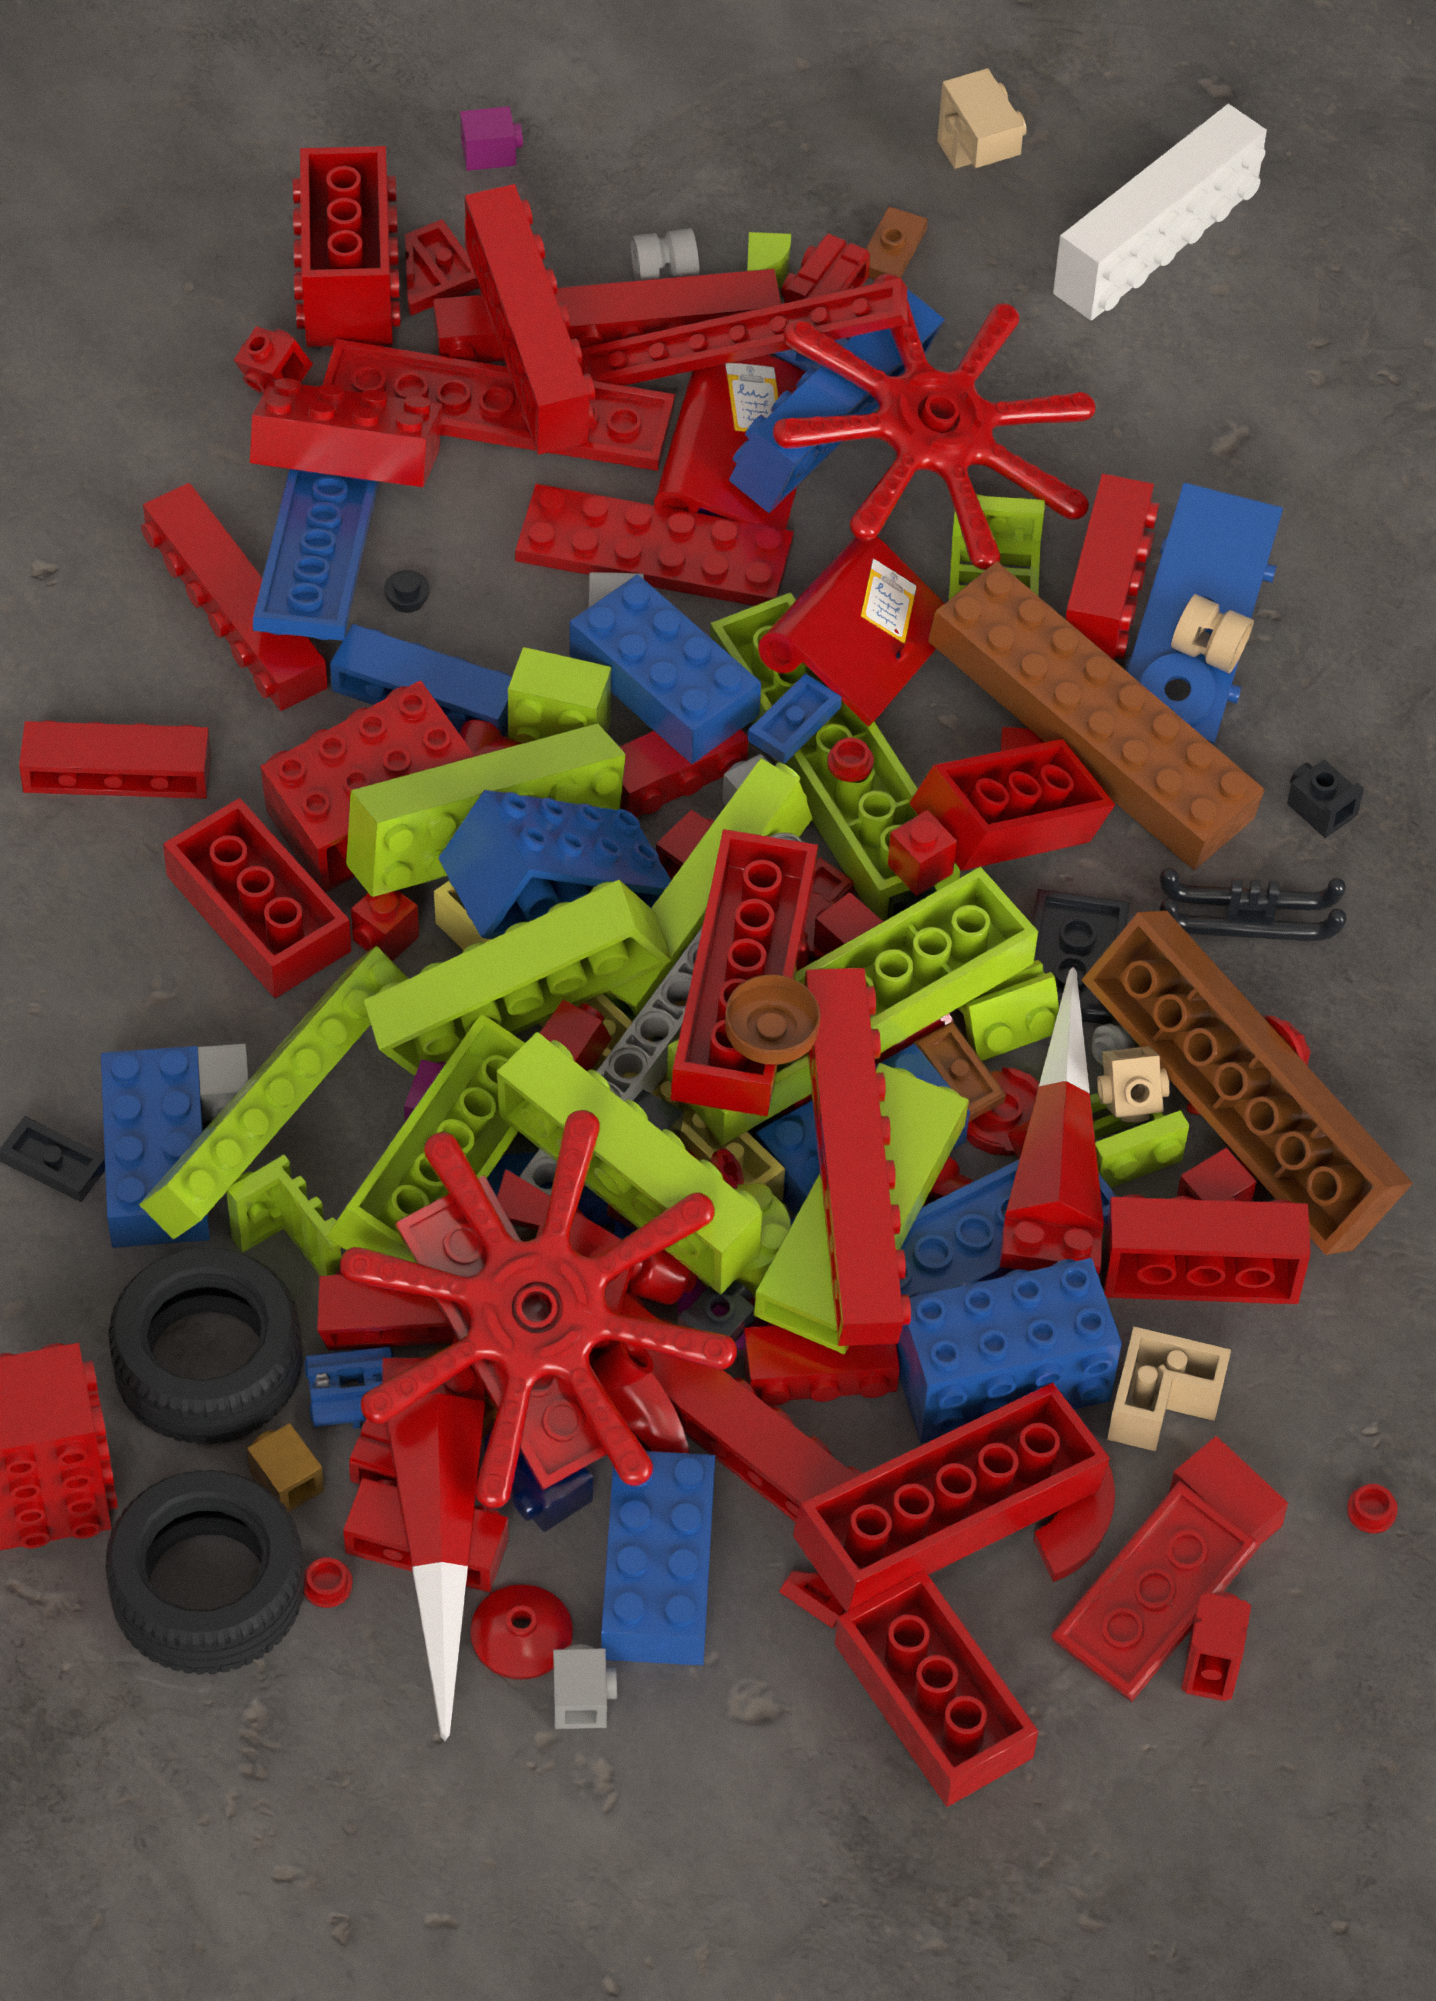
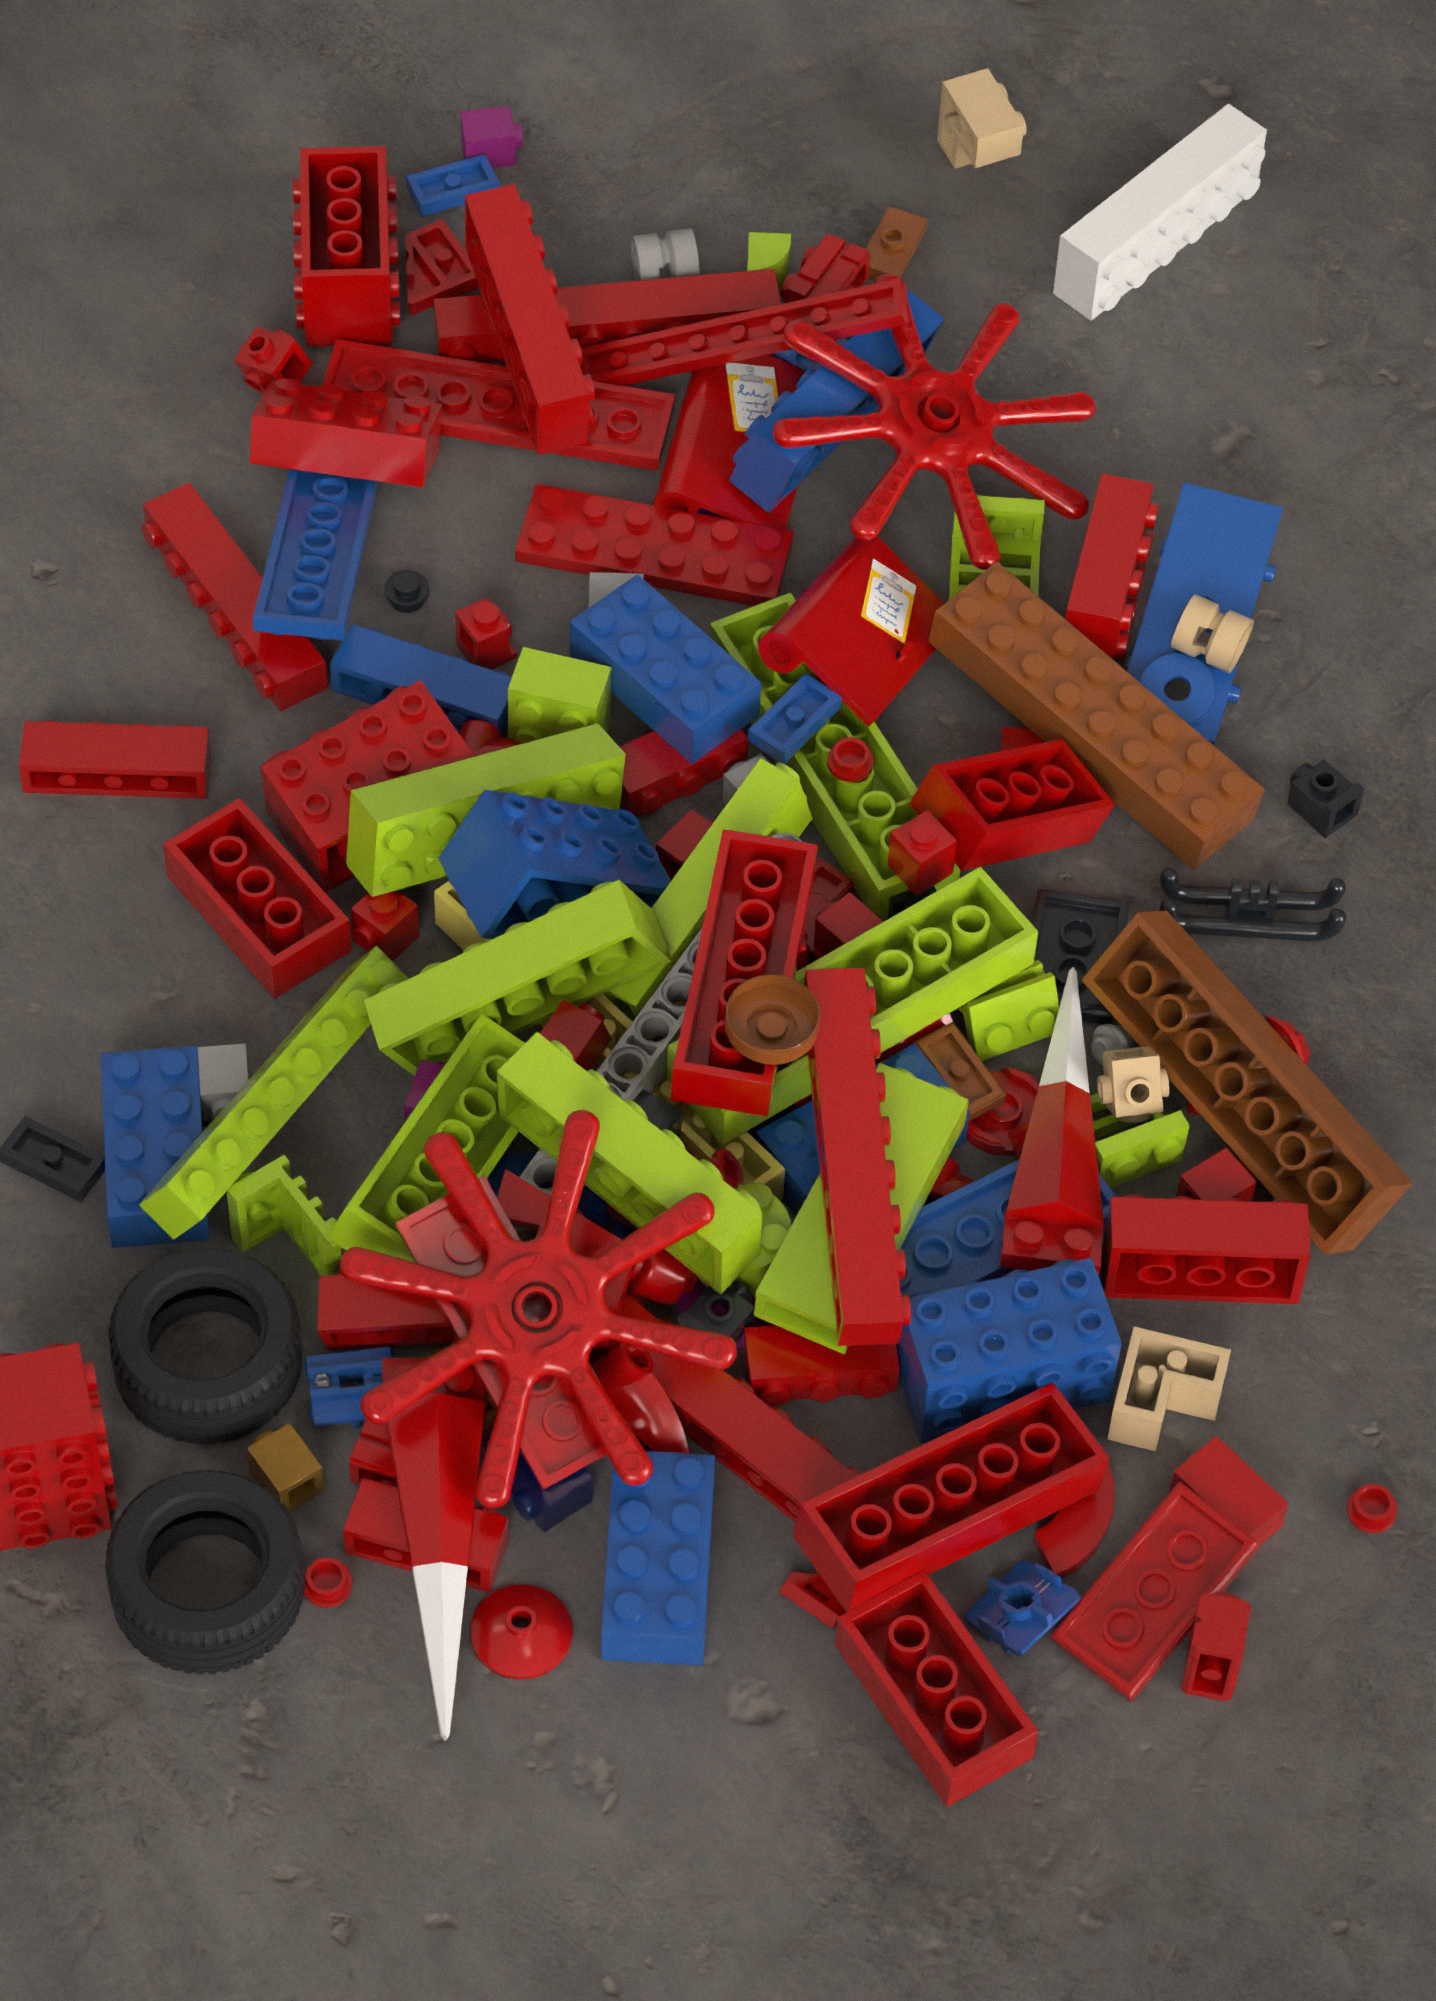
light grey brick [554,1644,617,1729] -> none
none -> blue plate [406,154,500,217]
none -> red brick [455,597,517,670]
none -> blue piece [963,1560,1081,1657]

